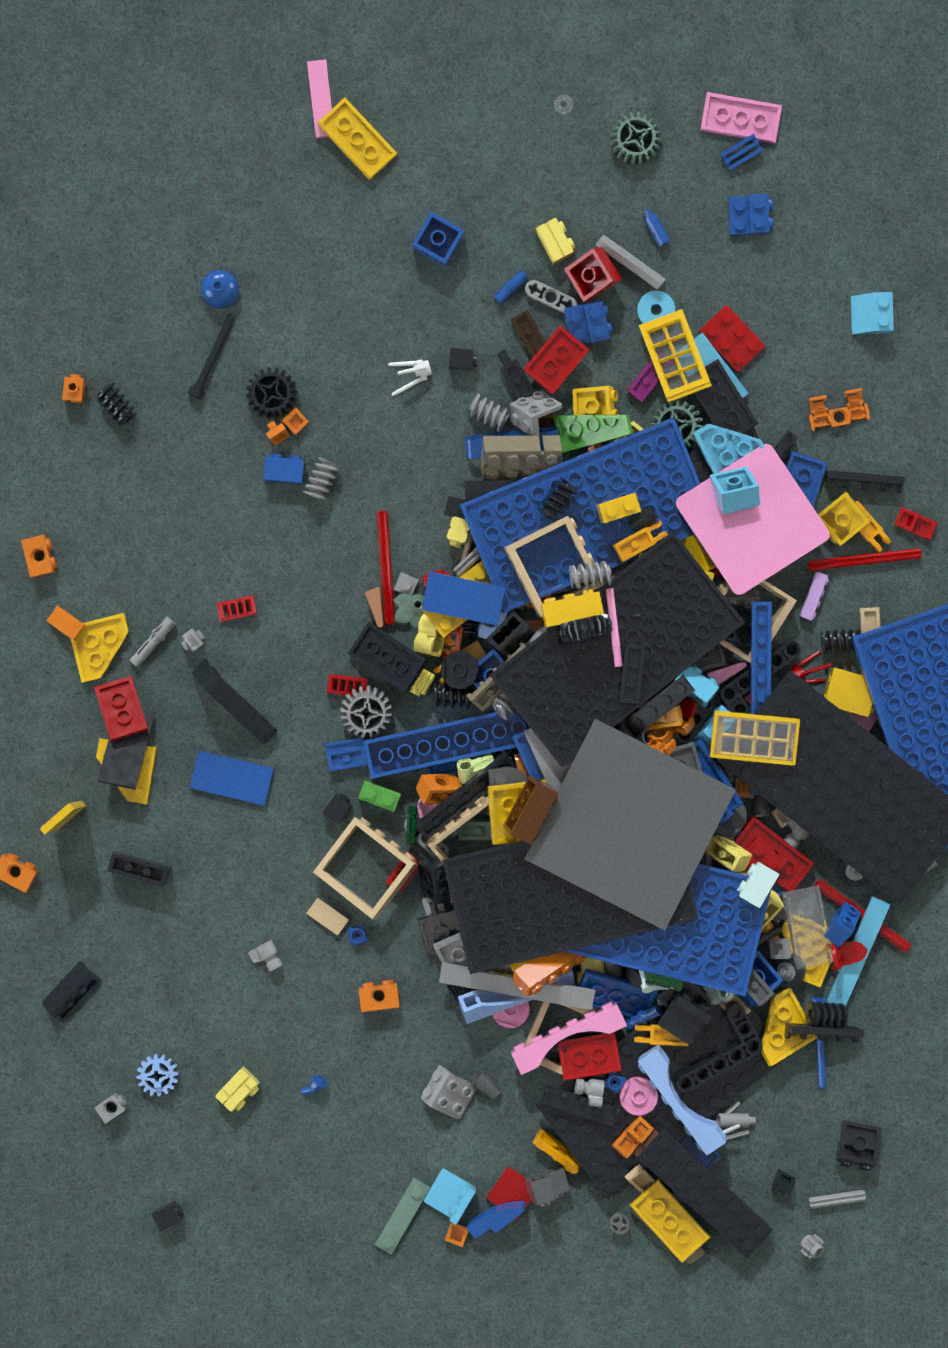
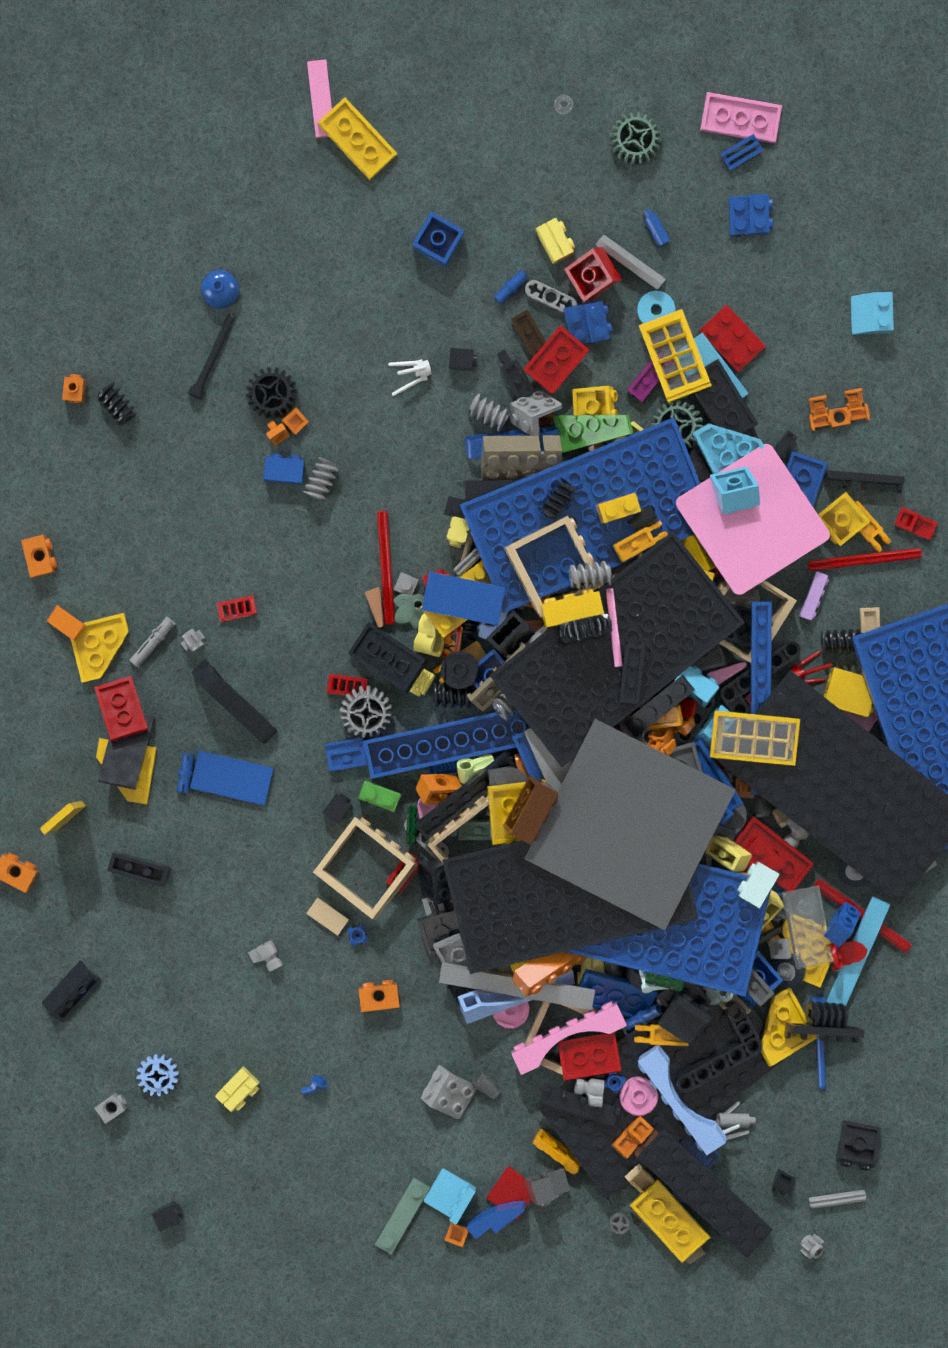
none -> blue pin [176,753,195,793]

